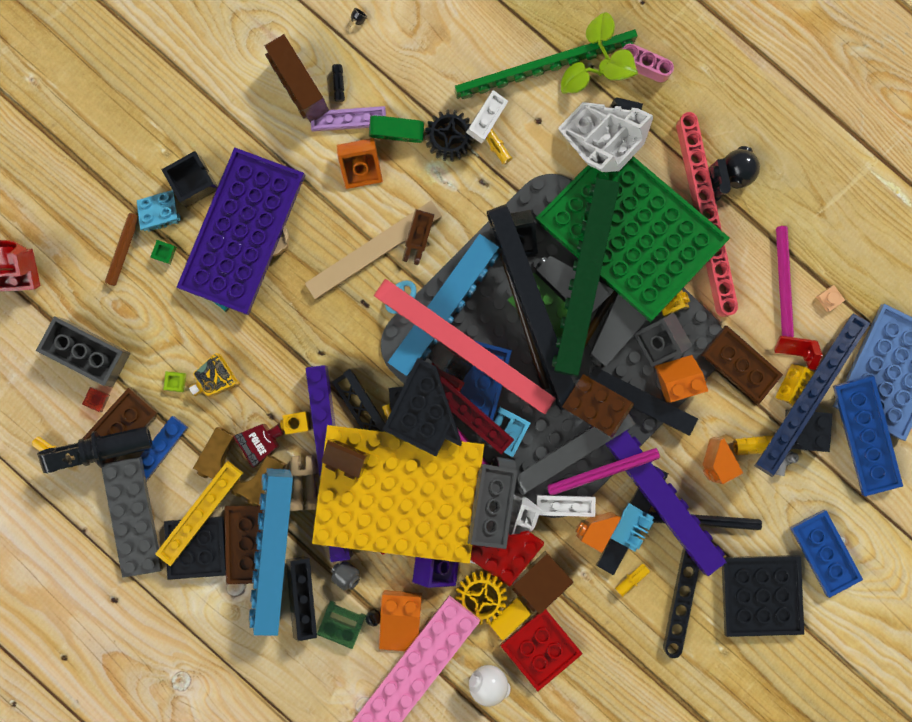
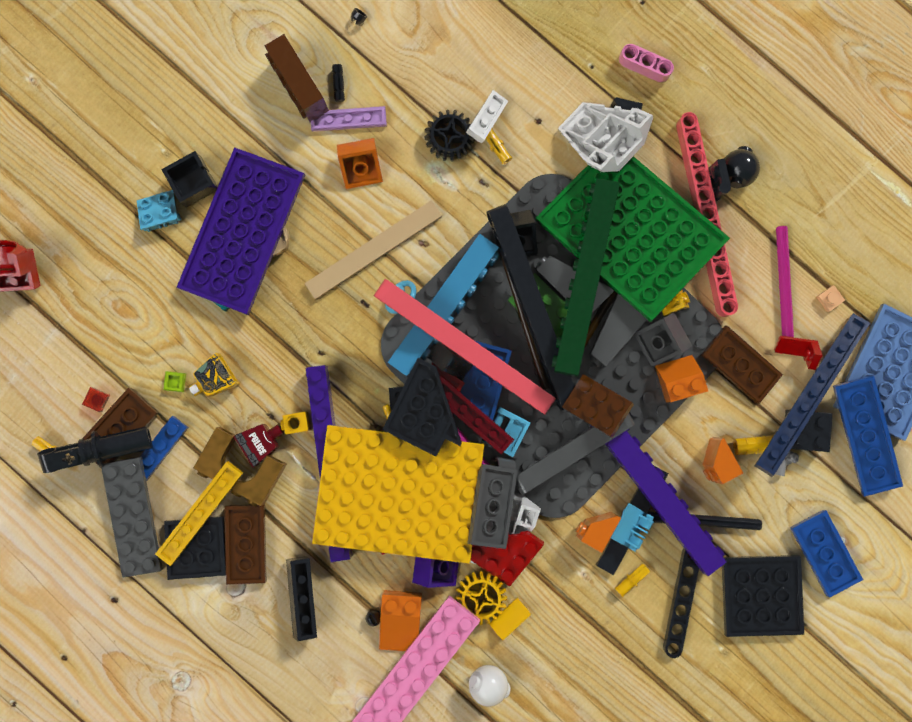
dark grey brick [36,316,131,387] -> none
dark orange axle [105,213,139,286] -> none
green plate [150,240,177,265] -> none
dark azure brick [249,468,293,636] -> none
tan piece [289,455,319,511] -> none
clear green plate [317,601,366,649] -> none
reddish brown slope [322,439,370,480] -> none
dark grey head [331,561,360,591] -> none
black fence [332,369,386,432] -> none
green beam [369,115,424,143] -> none
reddish brown hinge [403,209,435,265] -> none
green plate [455,29,638,99] -> none
red plate [500,609,583,692] -> none
reddish brown brick [512,551,574,614] -> none
white plate [536,495,596,517] -> none
dark pink axle [547,448,660,495] -> none
lime plant [561,12,638,94] -> none
black tile [589,366,698,436] -> none
yellow bracket [775,364,814,406] -> none

